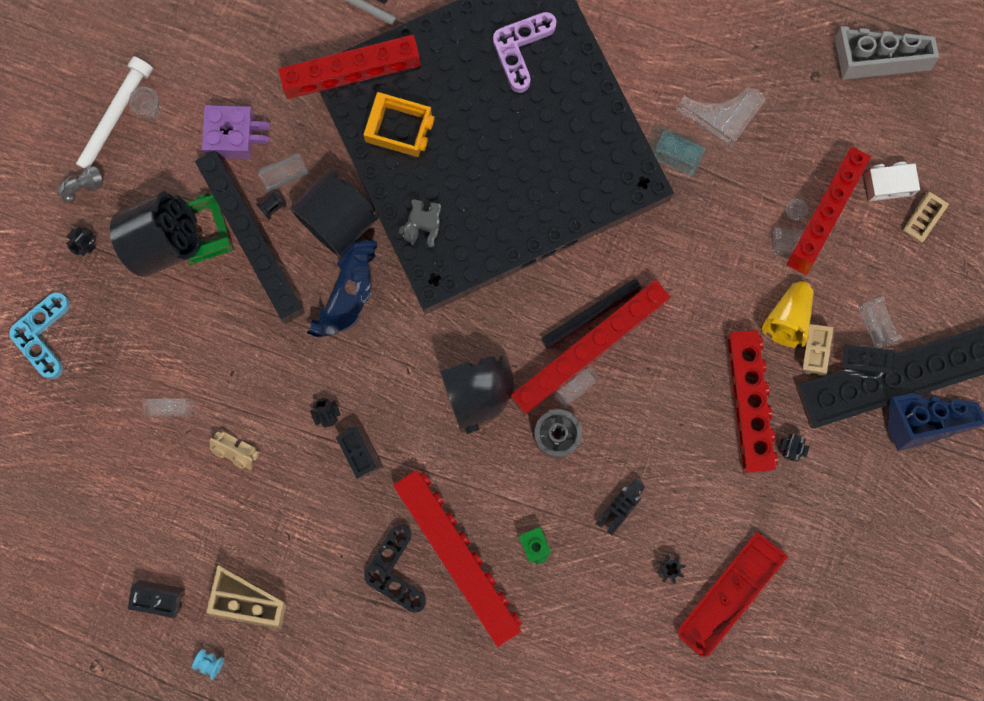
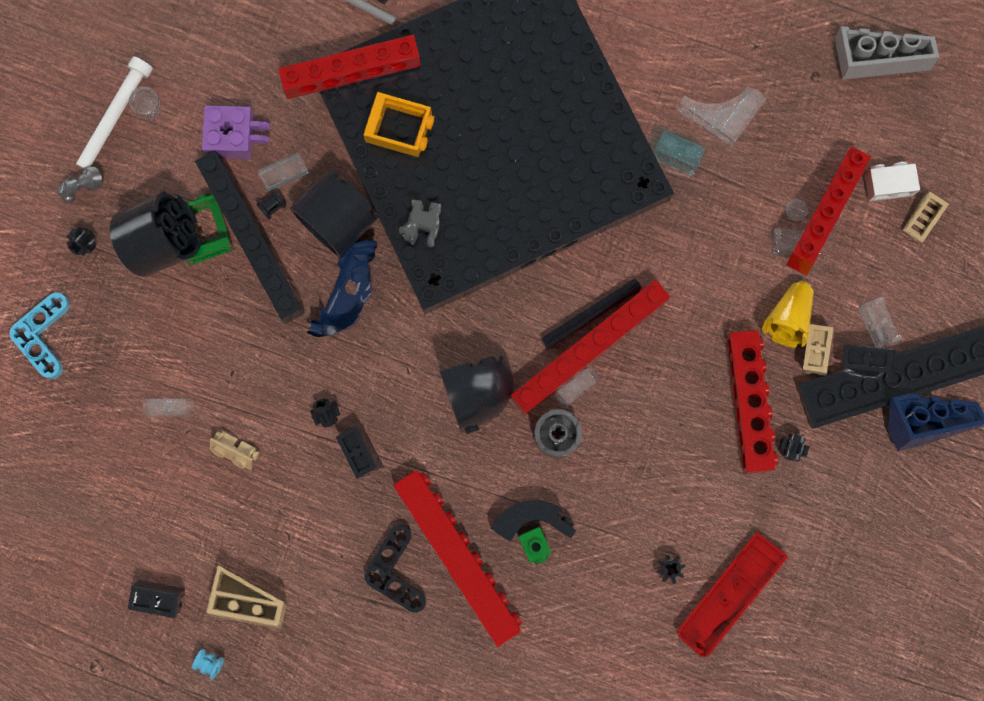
lavender beam [493,12,556,93] -> none
black hinge [596,479,645,536] -> none
none -> black arch [490,500,577,542]

